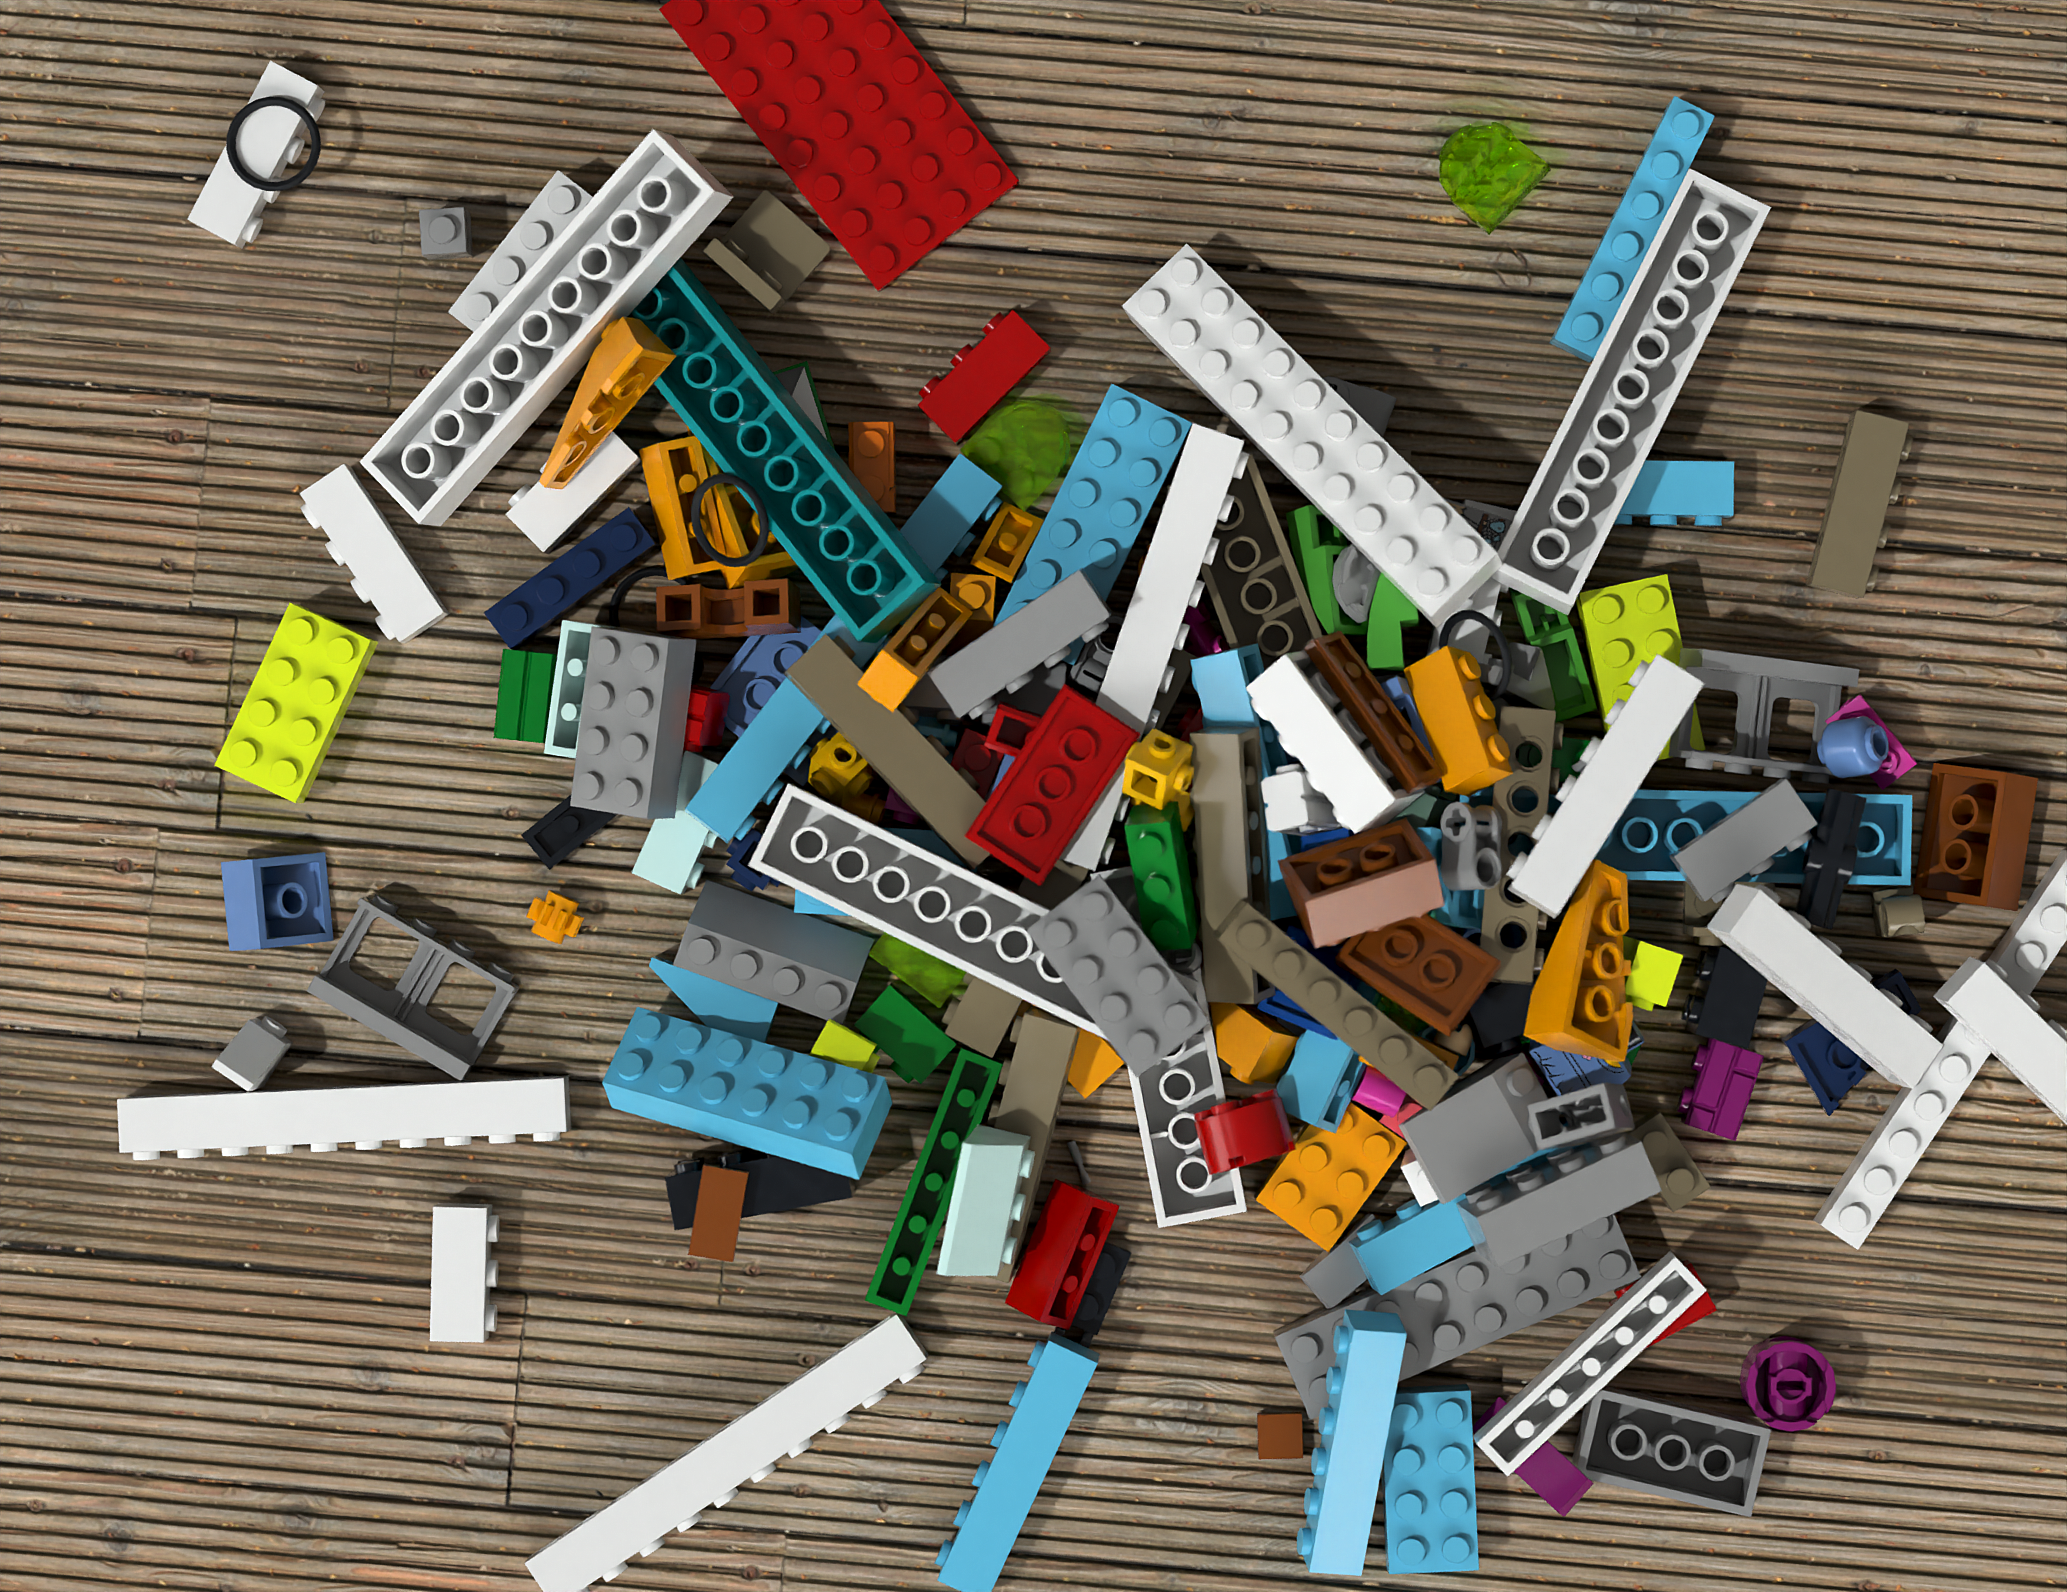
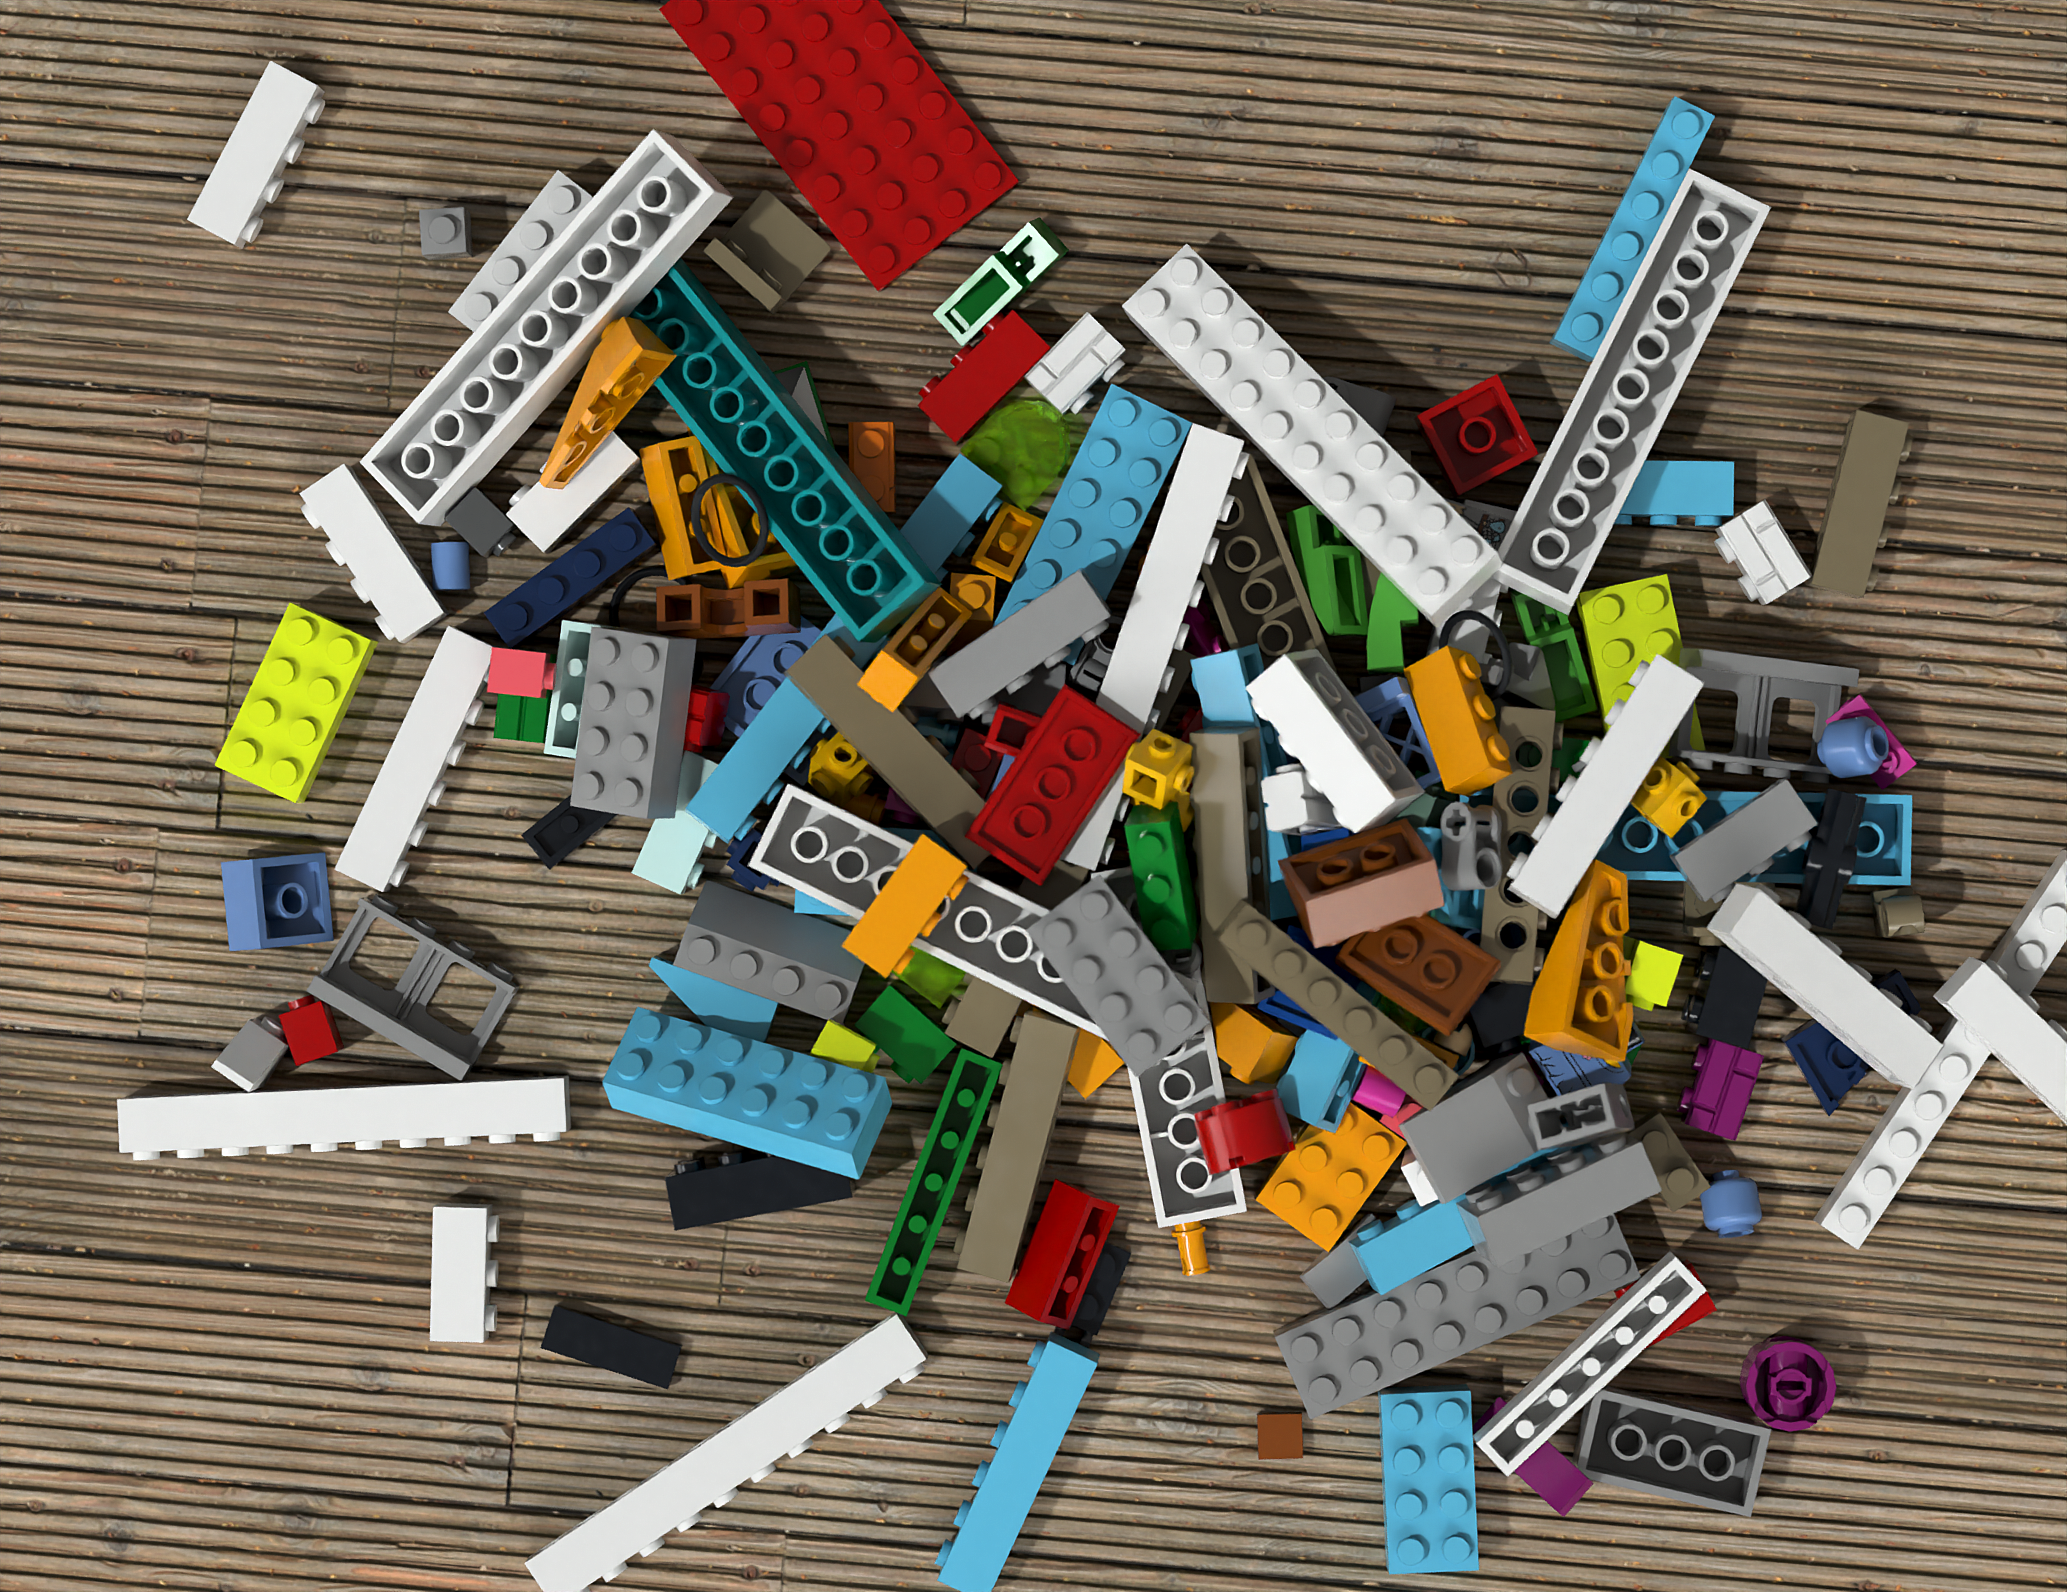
black tyre [226,97,321,191] -> none
light orange gear [526,890,584,944] -> none
dark orange tile [688,1164,749,1263] -> none
light aqua slope [937,1124,1035,1276] -> none
light grey piece [1067,1140,1091,1185] -> none
medium azure brick [1297,1310,1407,1576] -> none
dark orange tile [1304,631,1444,794] -> none
light grey tile [1332,543,1381,623] -> none
clear neon green slope [1439,122,1551,235] -> none
dark orange slope [1913,763,2038,911] -> none
none -> red brick [278,995,345,1066]
none -> white brick [334,626,497,892]
none -> medium blue piece [431,542,470,591]
none -> dark grey brick [444,487,518,558]
none -> coral brick [487,647,557,699]
none -> black tile [541,1304,683,1389]
none -> light orange brick [842,833,970,978]
none -> green slope [933,217,1069,347]
none -> white brick [1024,312,1125,416]
none -> light orange pin [1171,1220,1211,1276]
none -> red brick [1414,374,1539,498]
none -> yellow brick [1630,756,1707,838]
none -> medium blue head [1700,1170,1762,1238]
none -> white brick [1714,500,1812,605]

